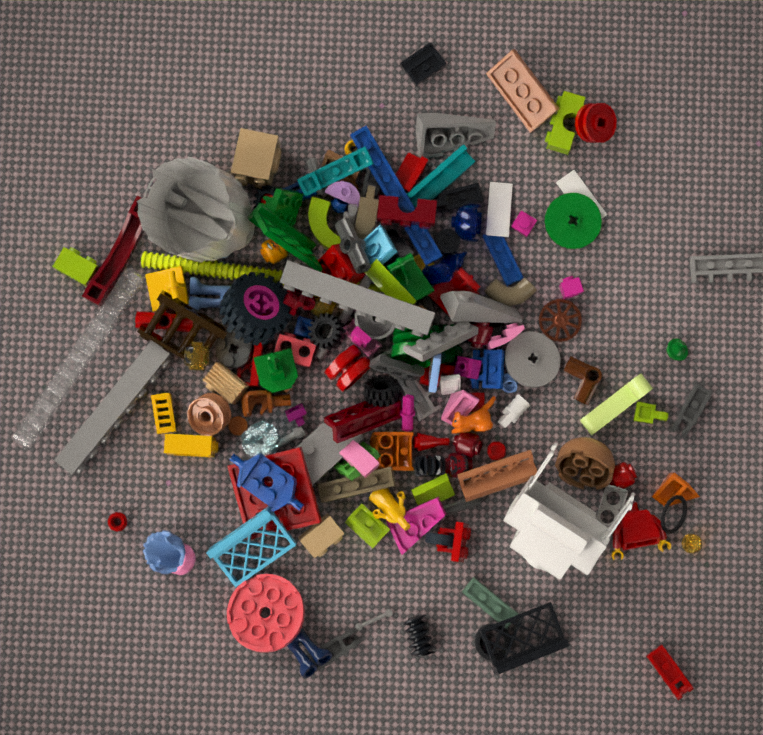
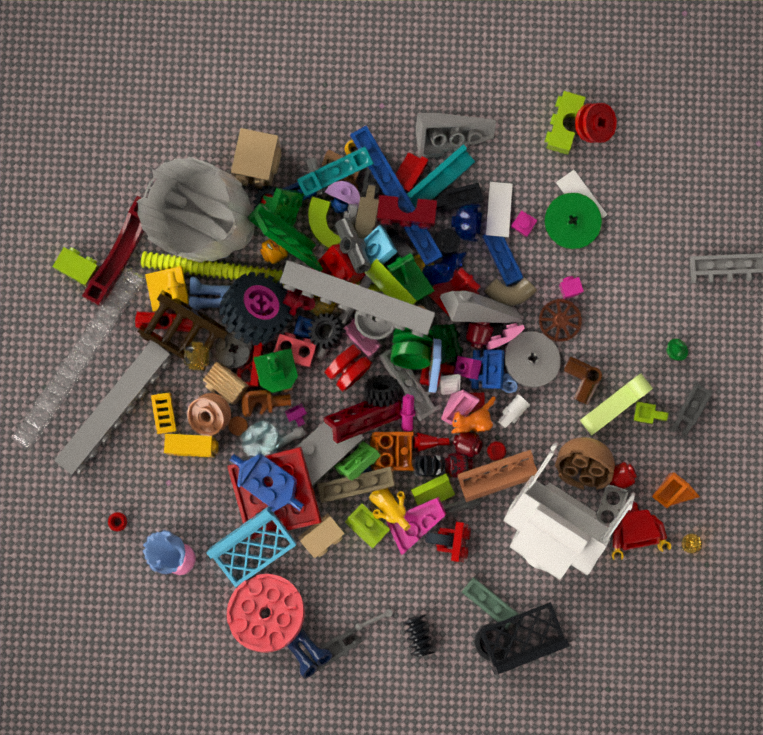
bright pink slope [339,440,380,478] -> none
dark pink plate [350,326,372,349] -> none
dark grey hinge [369,355,425,381] -> none
black plate [400,42,447,87] -> none
light grey hinge [403,322,478,362] -> none
nougat tile [486,49,560,133] -> none
red plate [646,644,694,701] -> none
black piece [661,495,687,534] -> none

